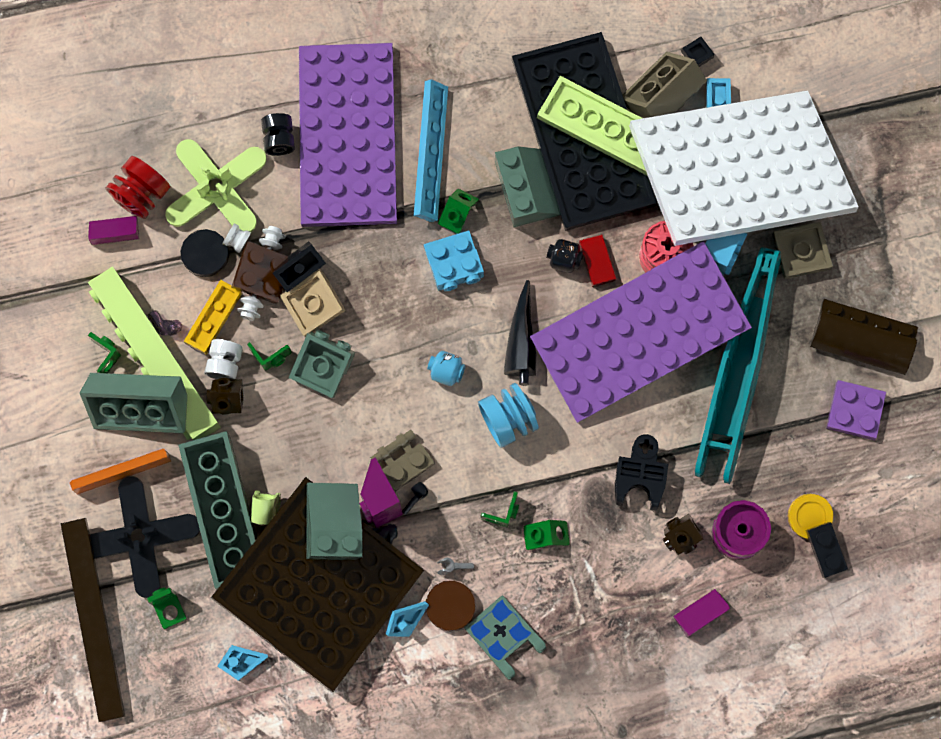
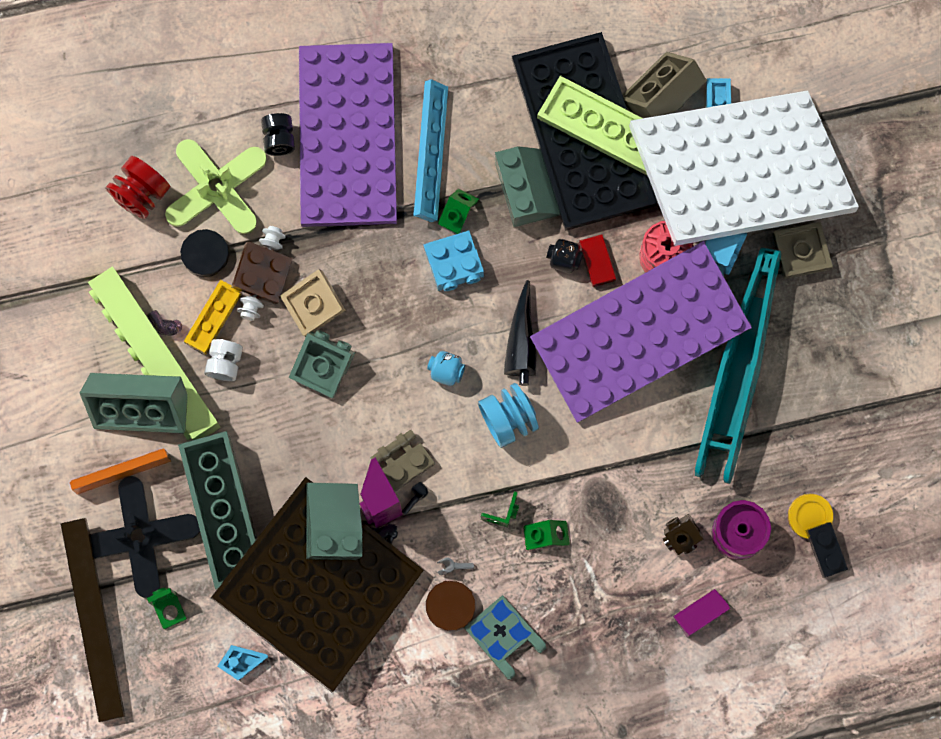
magenta slope [88,216,139,245] -> none
green bracket [88,332,121,374] -> none
dark brown brick [206,378,244,415] -> none
white wheel [222,223,251,253] -> none
green bracket [247,342,292,371] -> none
yellowish green piece [251,490,281,525] -> none
black slope [272,241,326,293] -> none
medium azure piece [386,601,429,637] -> none
black piece [614,434,669,511] -> none
black plate [681,37,715,67] -> none
dark brown brick [810,299,918,375] -> none
medium lavender plate [826,380,886,440] -> none

